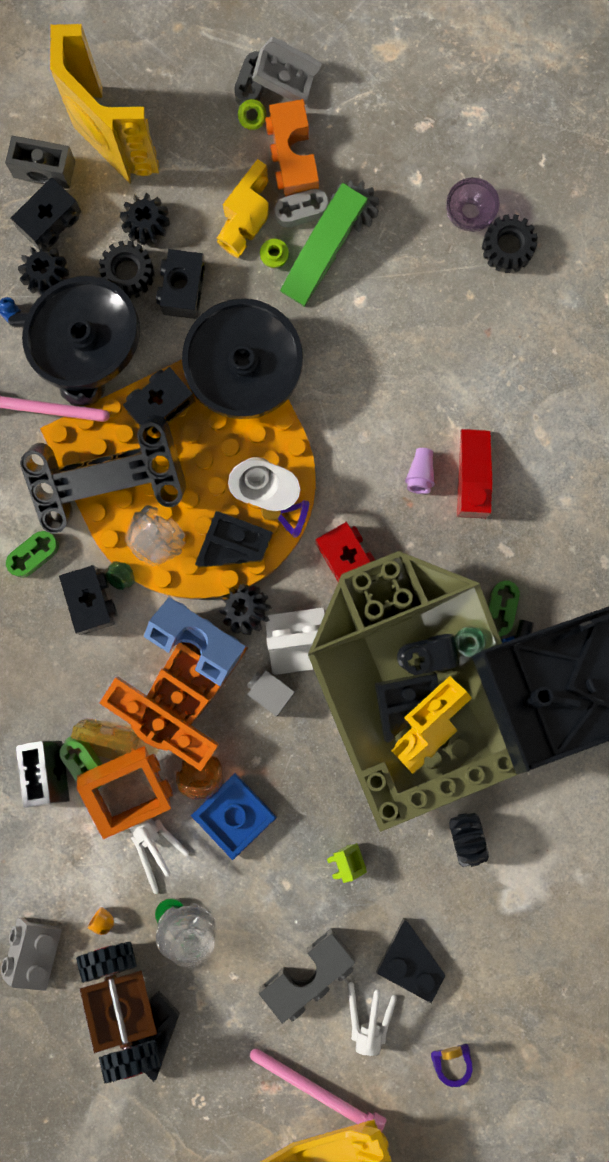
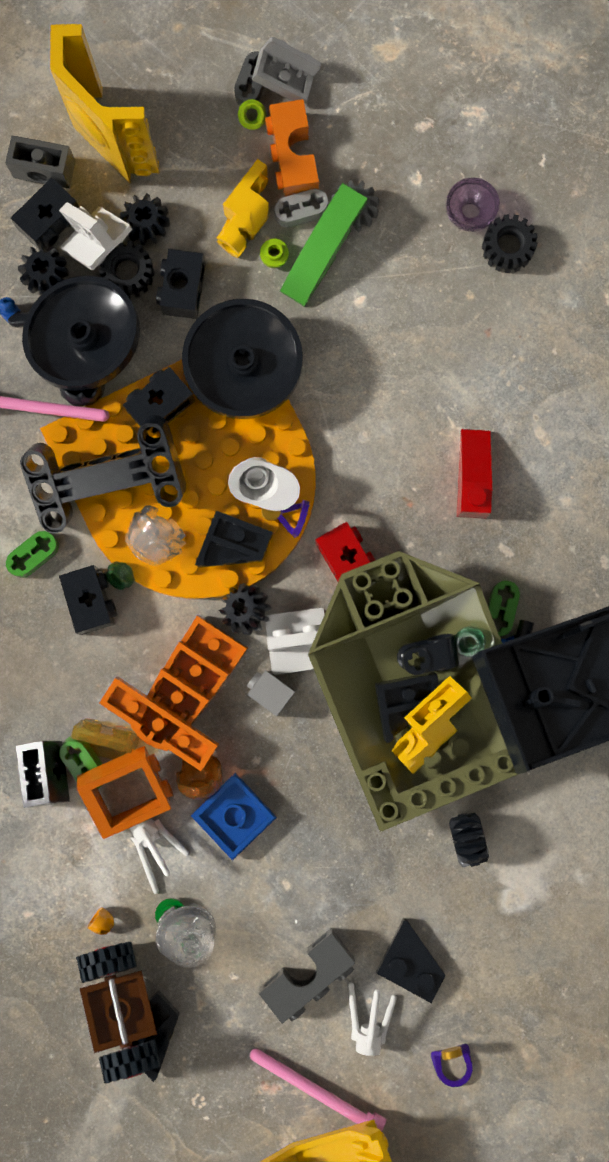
light grey bracket [1,918,62,991] -> none
medium blue arch [144,597,246,686] -> none
lime tile [327,843,367,883] -> none
lavender cone [405,448,435,494] -> none
none -> white bracket [59,202,132,270]

